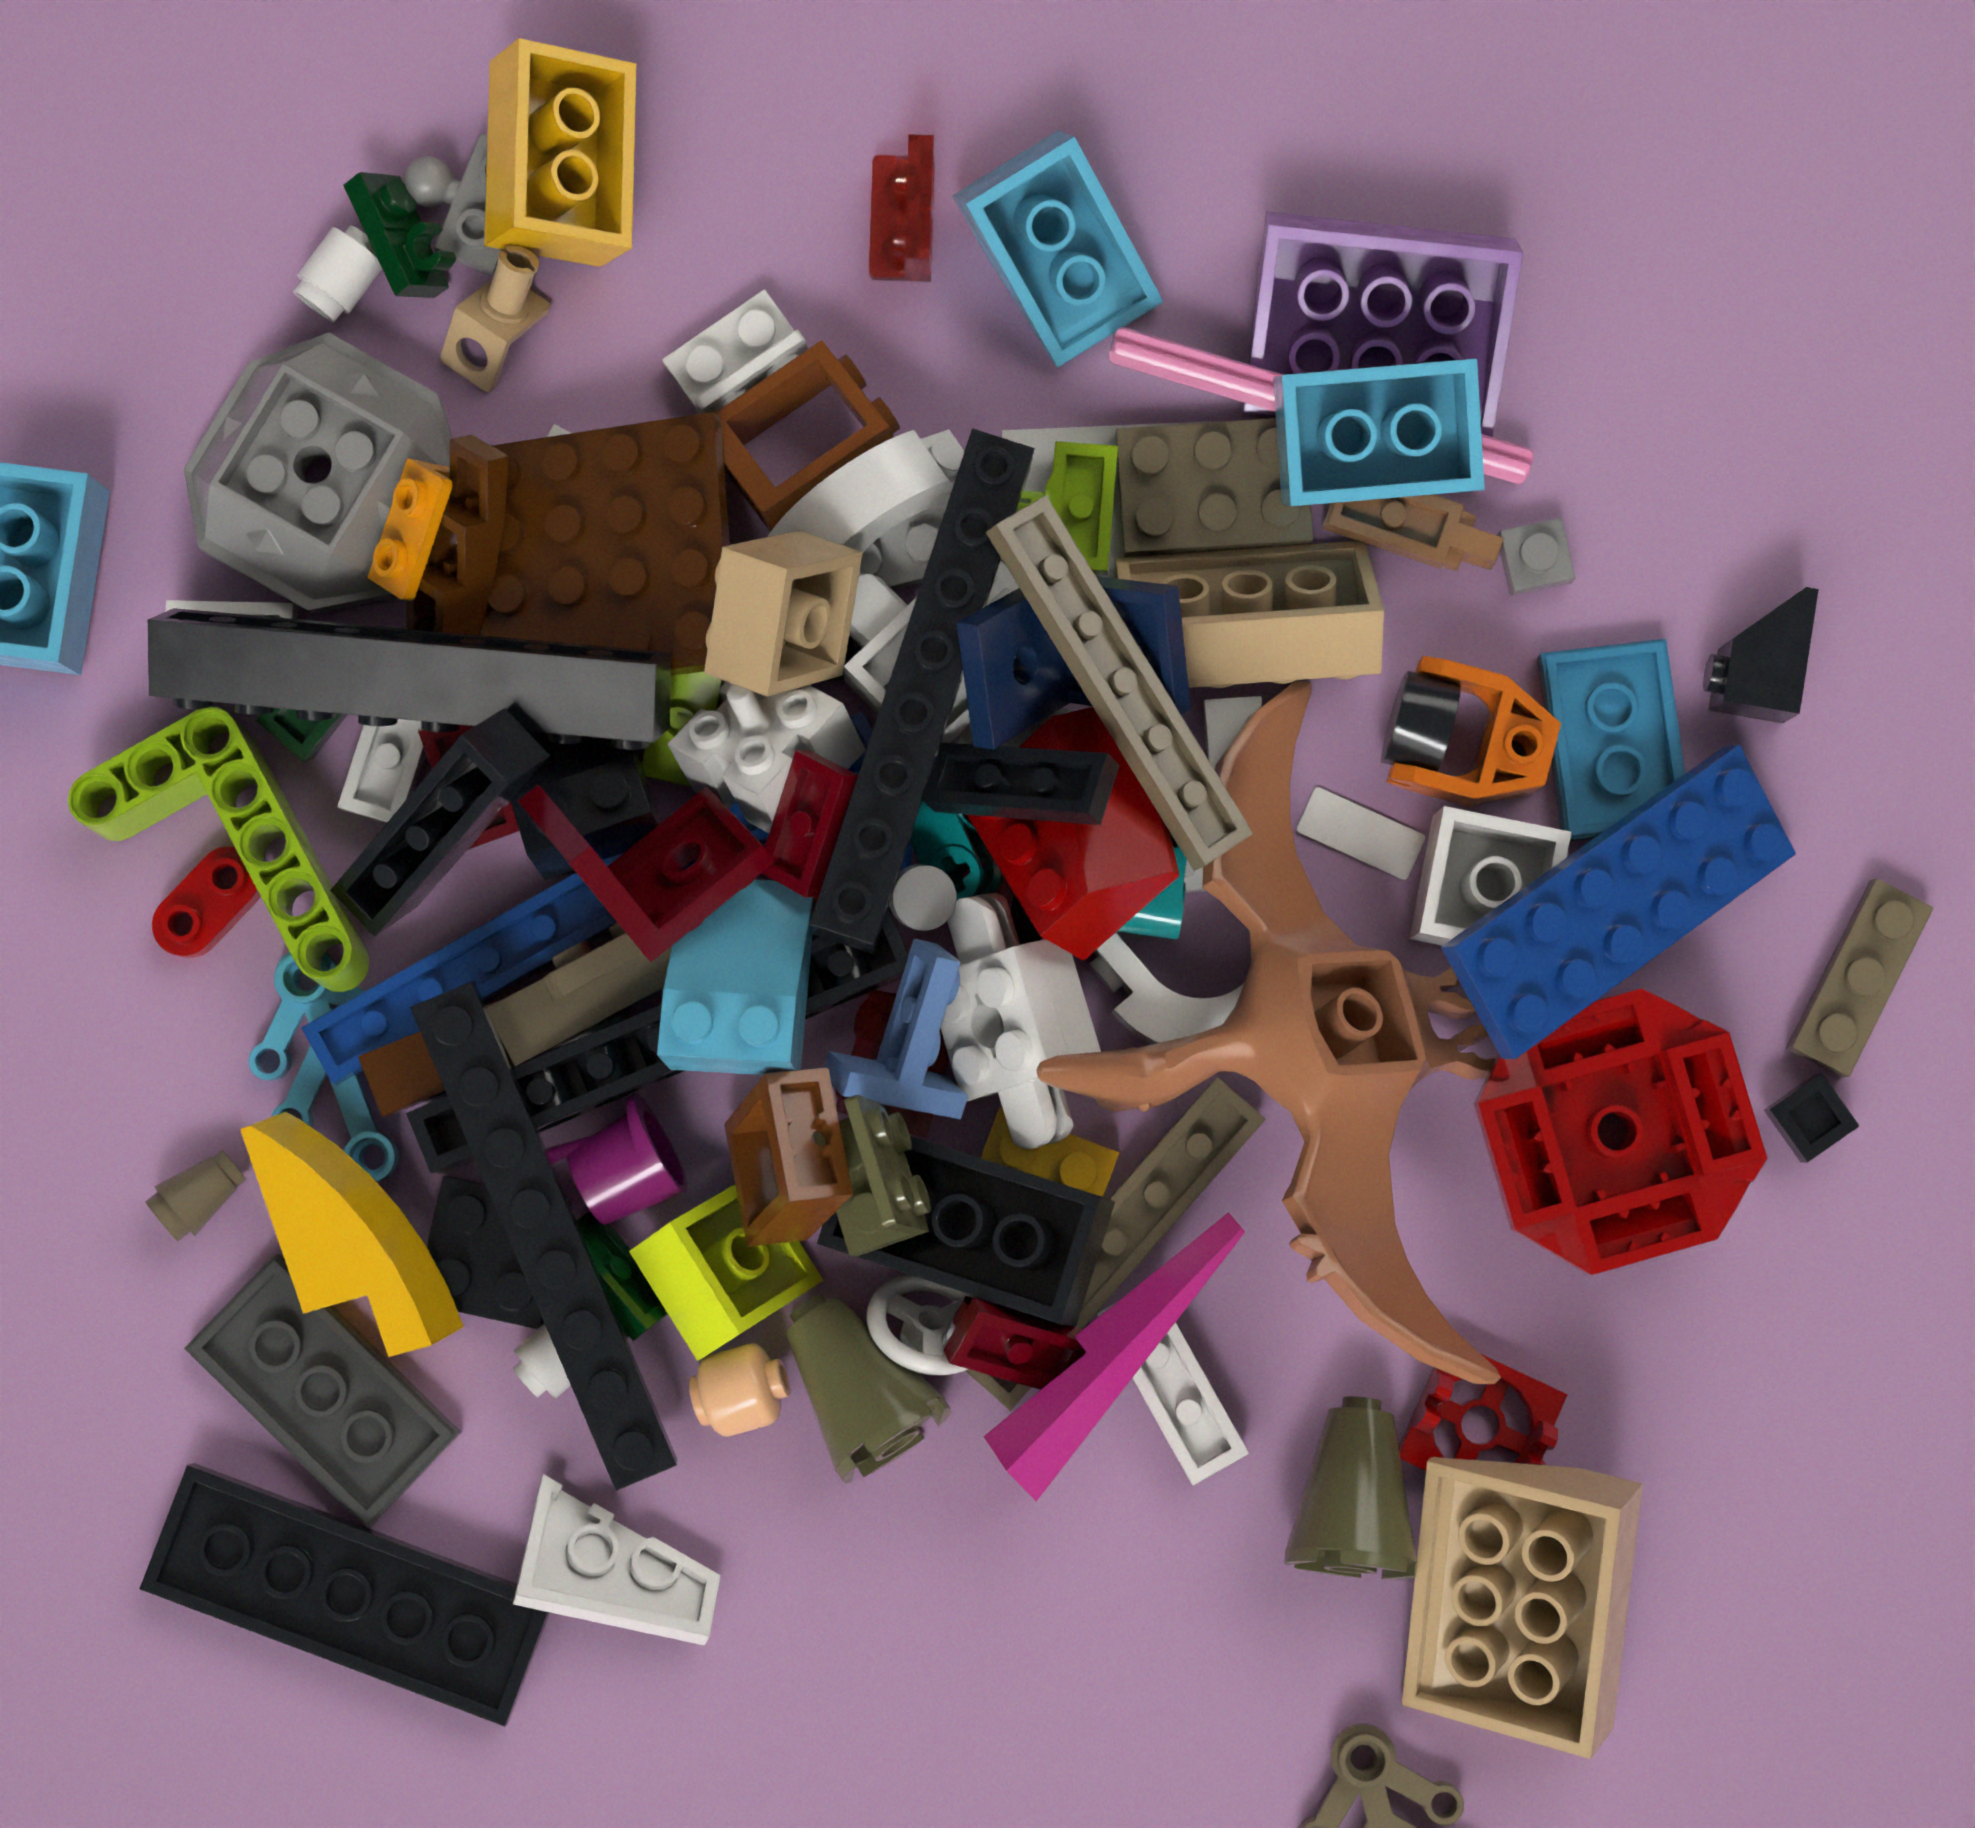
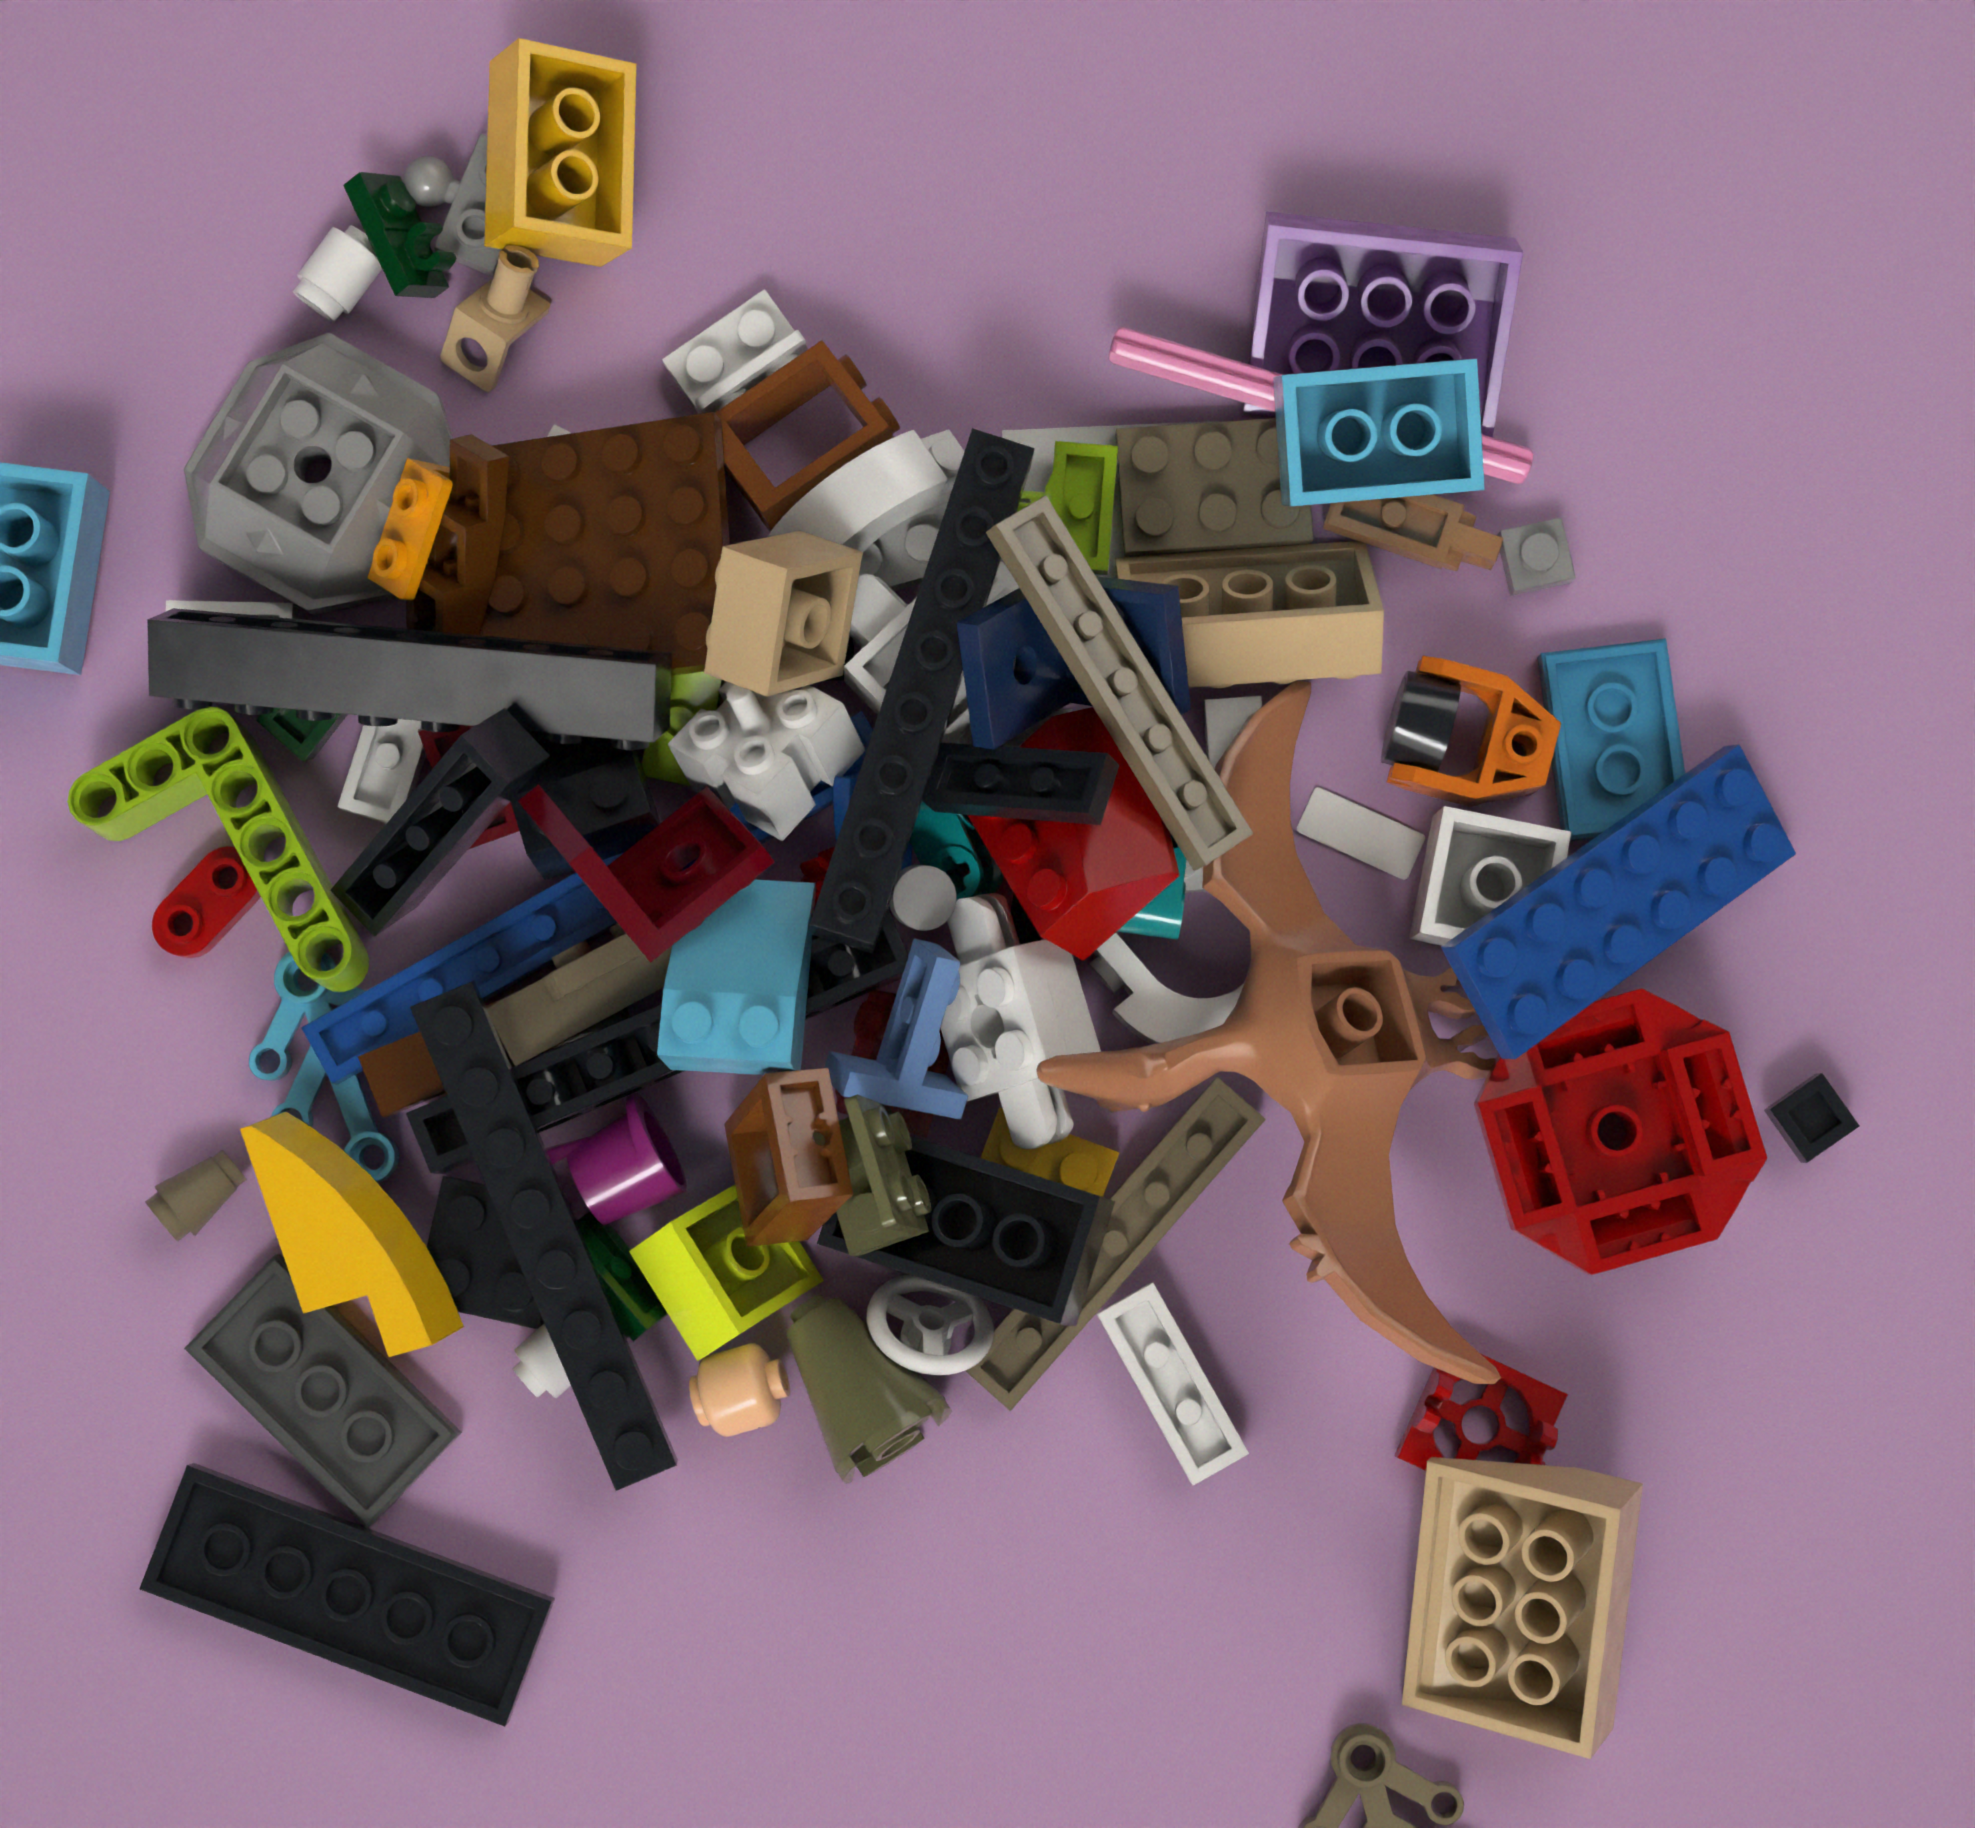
white wing [513,1474,721,1646] -> none
dark red plate [762,750,858,898] -> none
clear red bracket [869,134,935,282] -> none
dark red plate [943,1296,1086,1390] -> none
medium azure slope [952,130,1164,368] -> none
dark pink wedge [983,1212,1245,1502] -> none
olive cone [1284,1396,1417,1580] -> none
black slope [1703,587,1819,723] -> none
dark tan plate [1786,878,1934,1078] -> none

